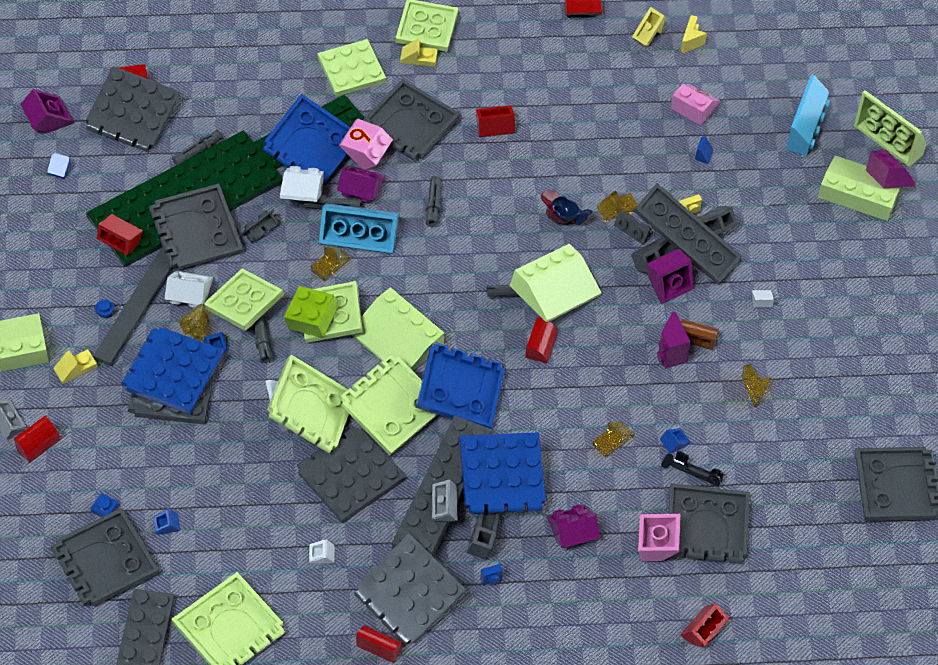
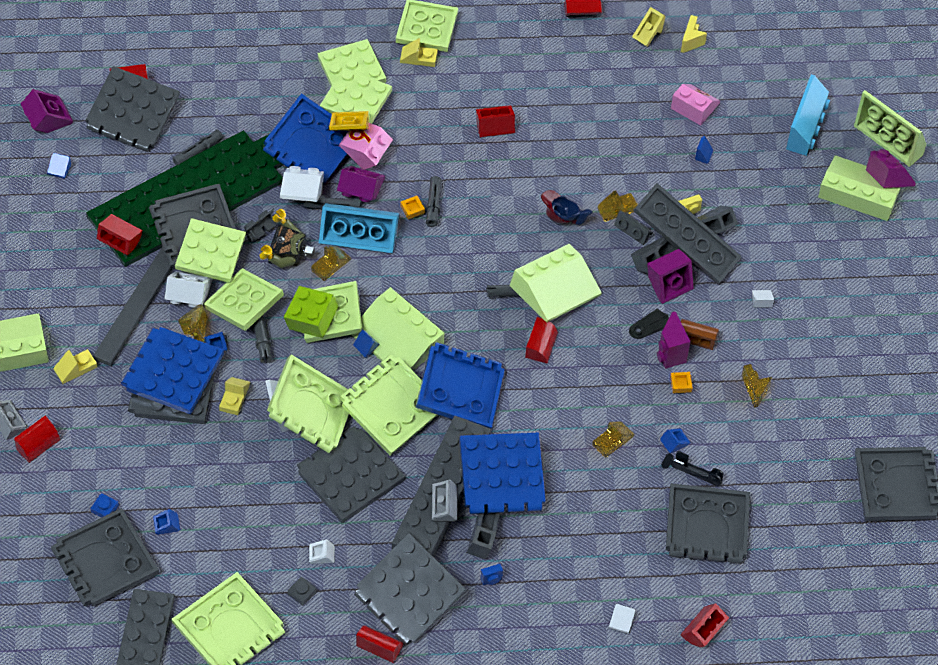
blue plate [95,300,114,318] -> none
dark grey hinge [363,79,460,160] -> none
magenta slope [547,504,600,548] -> none
bright pink slope [638,514,681,561] -> none
none -> yellowish green plate [175,218,246,283]
none -> light yellow slope [219,377,250,415]
none -> torso [260,209,315,268]
none -> dark grey plate [288,577,317,606]
none -> yellowish green plate [320,68,392,124]
none -> yellow slope [329,111,369,131]
none -> blue slope [353,329,379,358]
none -> light orange plate [400,196,425,219]
none -> white slope [609,604,635,634]
none -> pearl dark grey piece [629,308,669,339]
none -> light orange plate [670,372,693,393]

